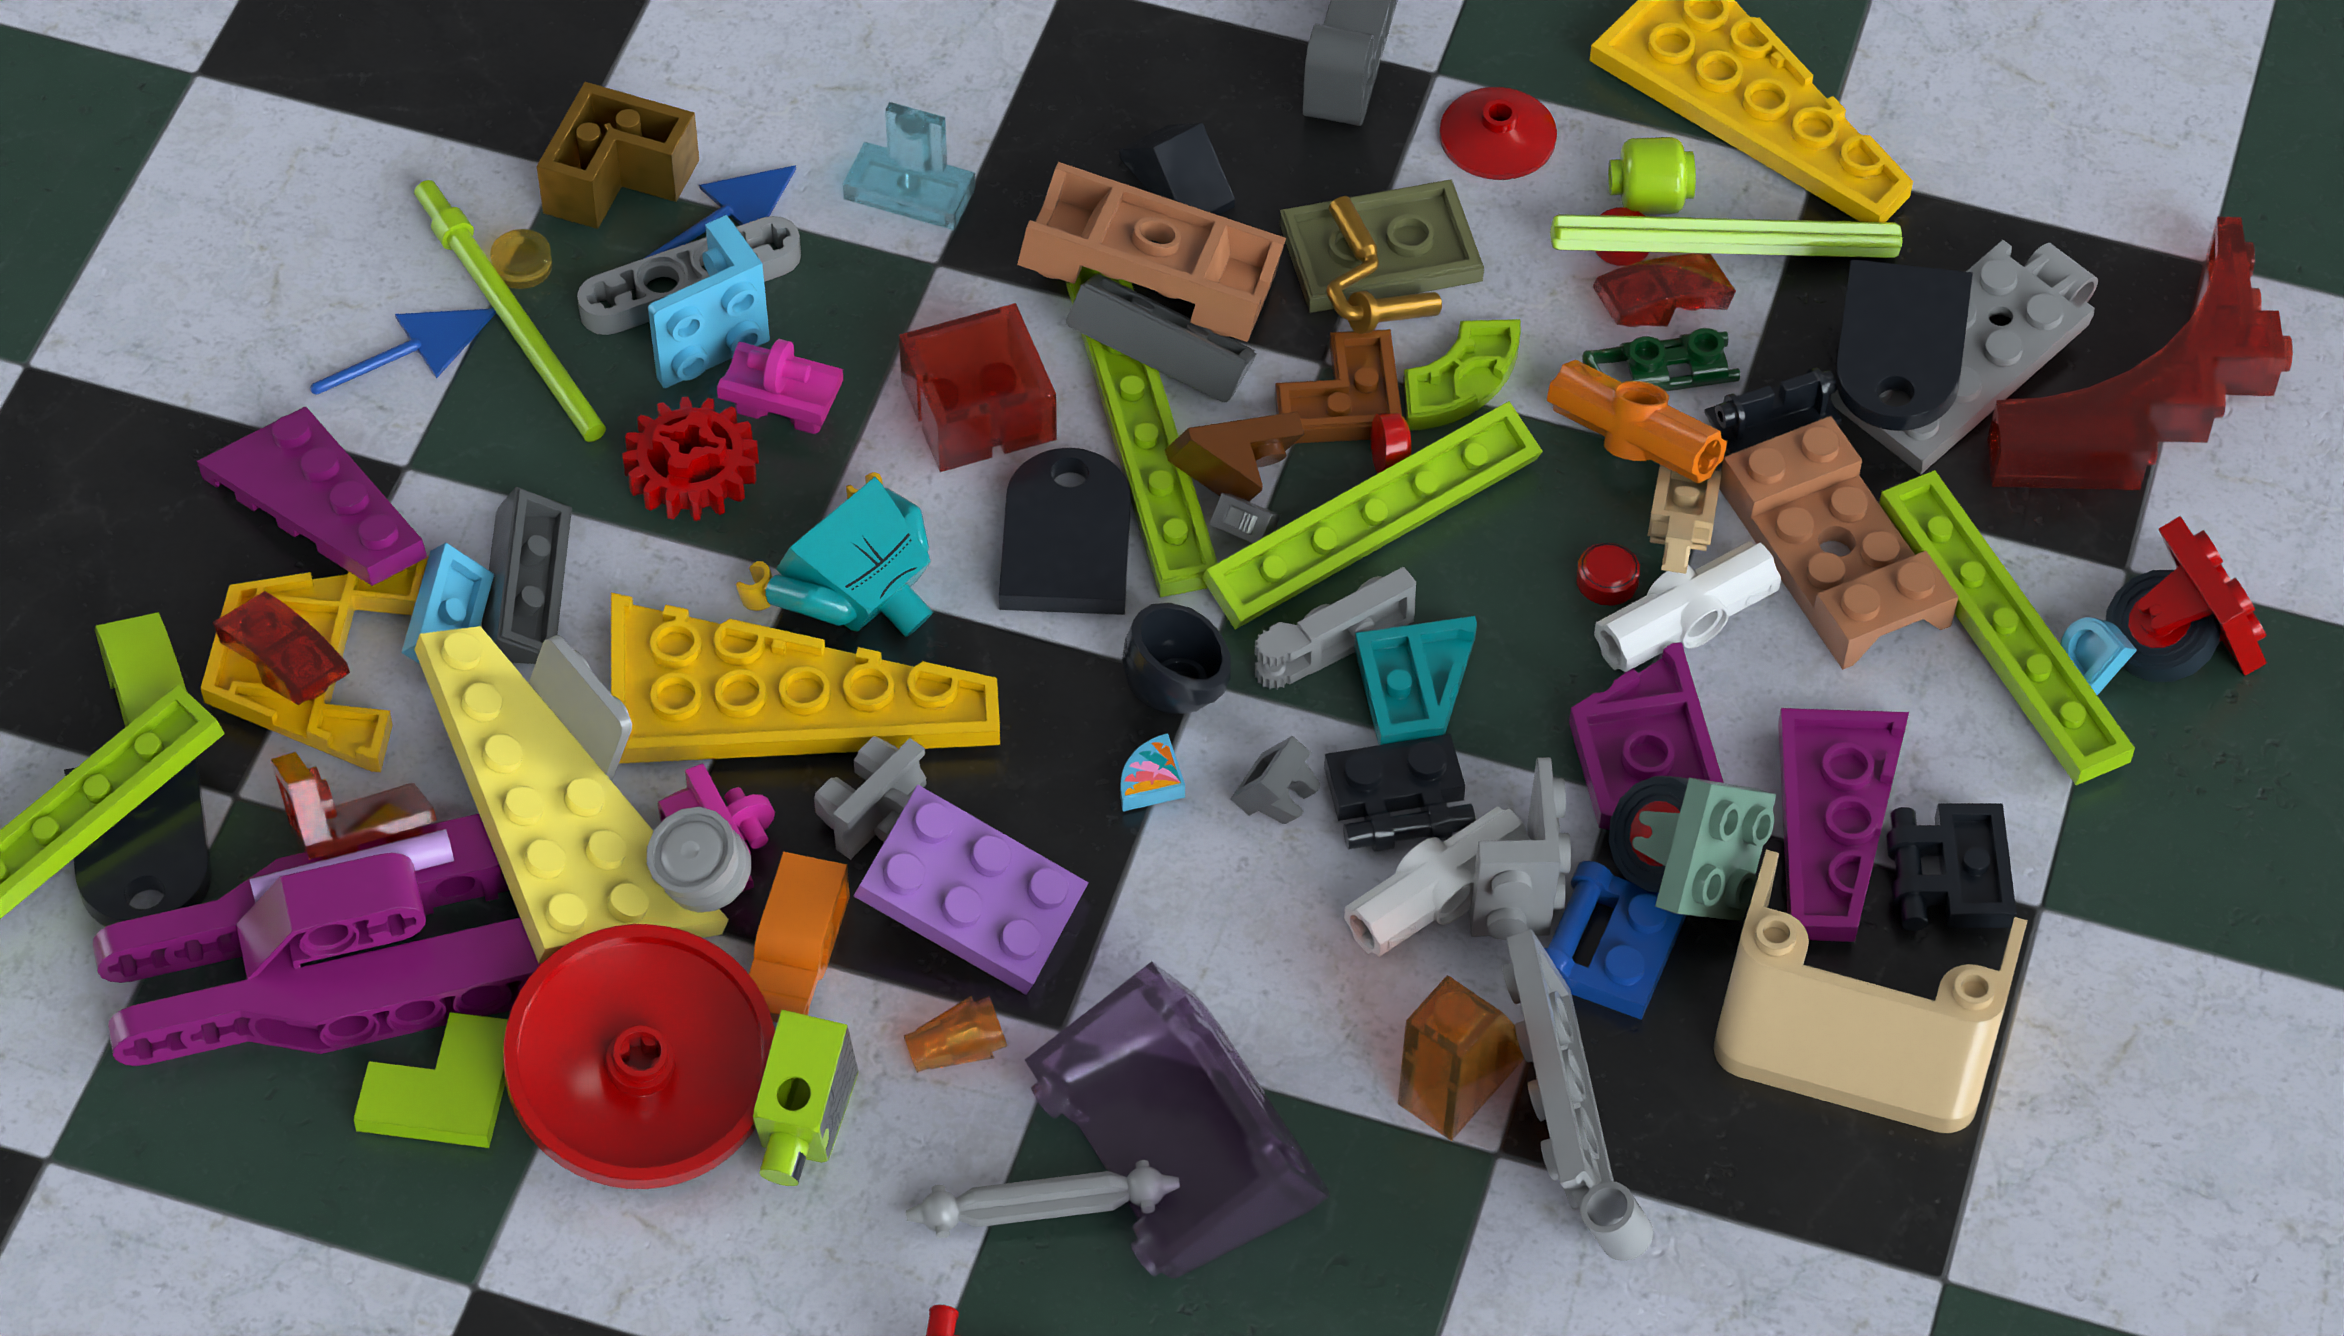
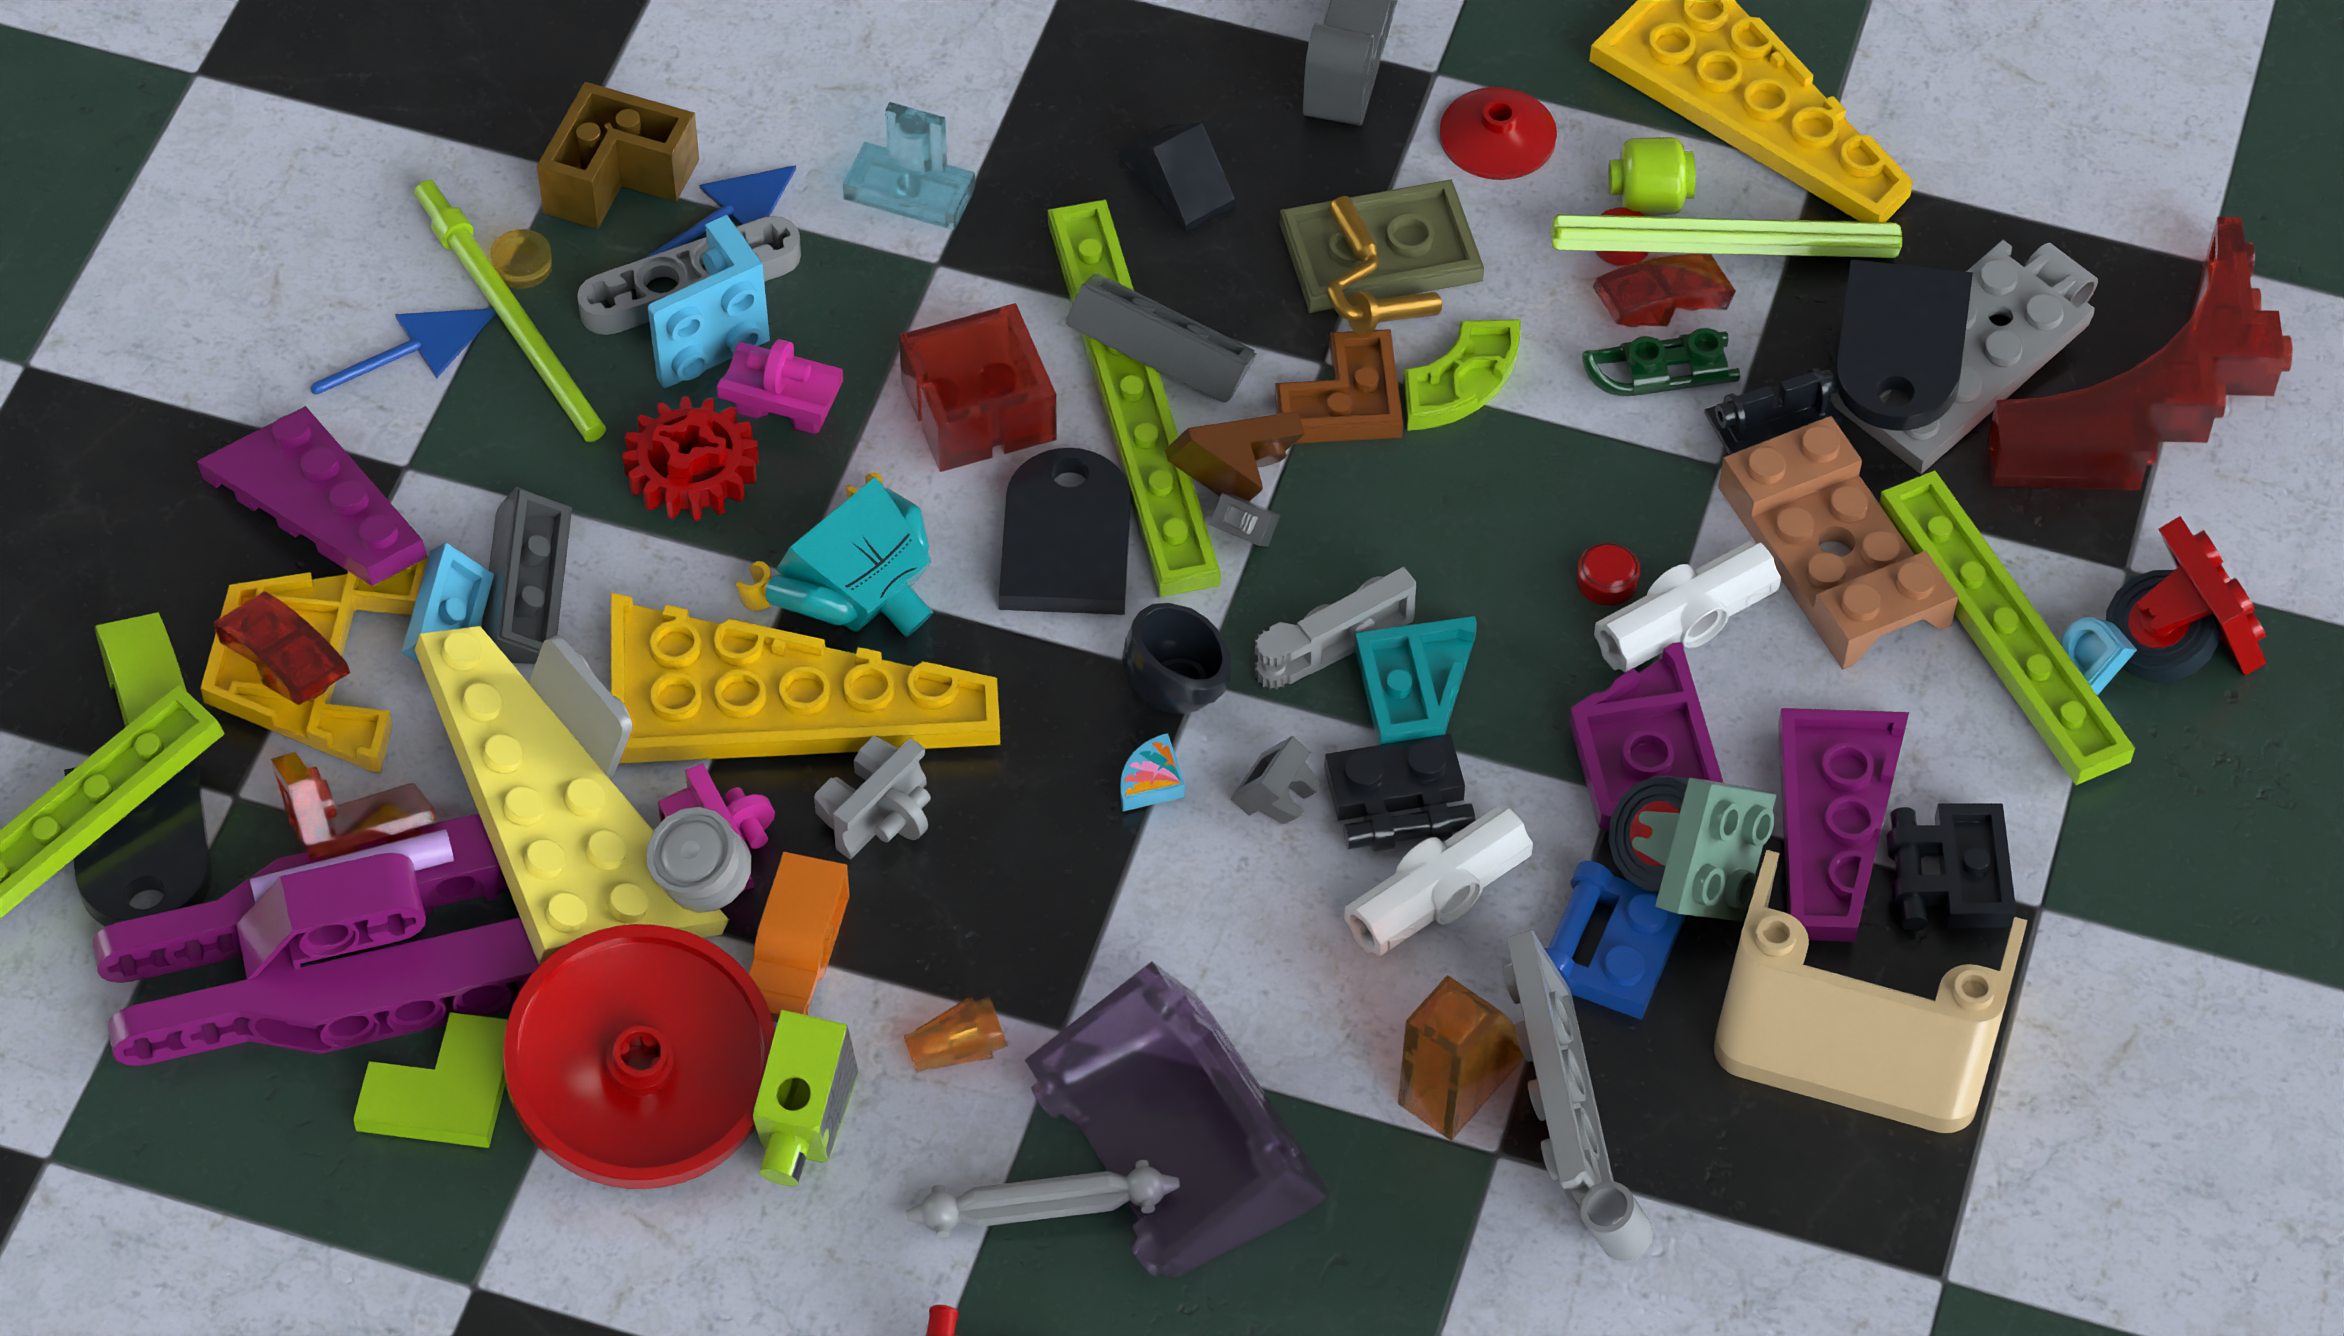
medium lavender plate [854,785,1089,995] -> none
nougat piece [1017,162,1286,342] -> none
lime plate [1201,401,1543,630] -> none
red piece [1371,413,1411,473] -> none
light grey bracket [1469,757,1571,940] -> none
orange piece [1547,359,1727,483] -> none
tan hinge [1648,465,1722,574] -> none

